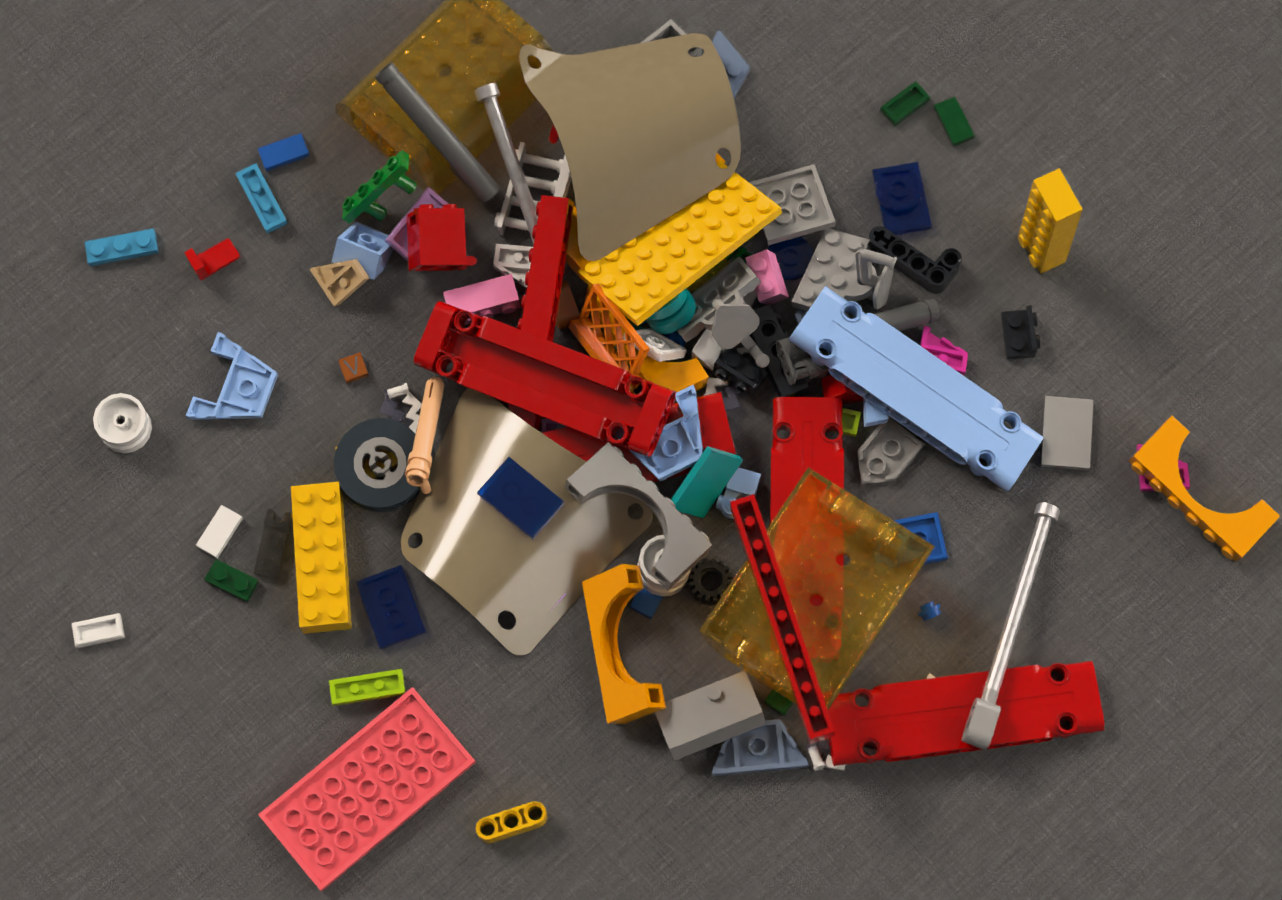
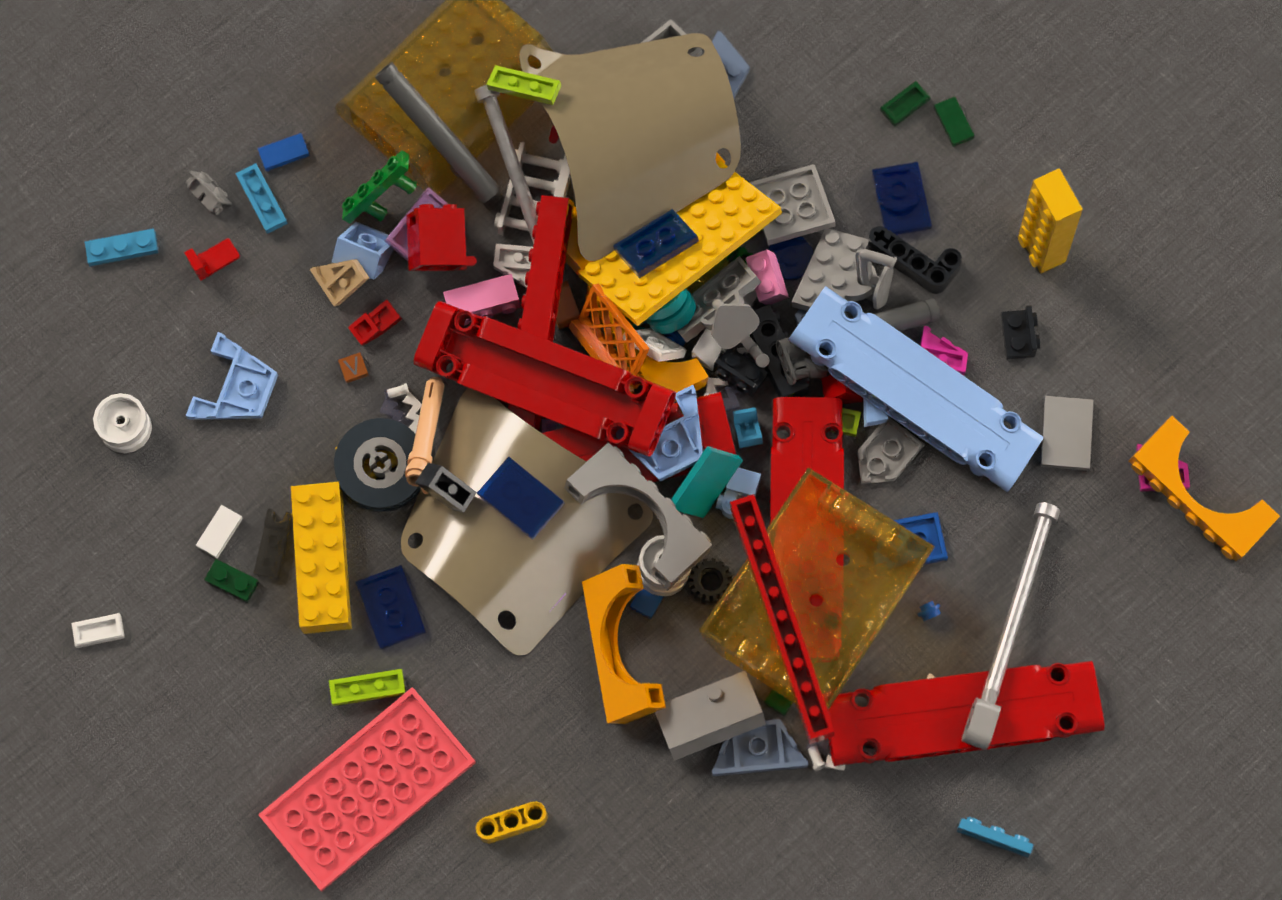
none -> light grey hinge [186,171,232,215]
none -> red slope [348,299,403,346]
none -> black brick [415,463,477,513]
none -> lime plate [486,65,562,105]
none -> clear blue tile [613,209,699,278]
none -> dark azure bracket [733,407,763,448]
none -> dark azure plate [957,817,1034,858]

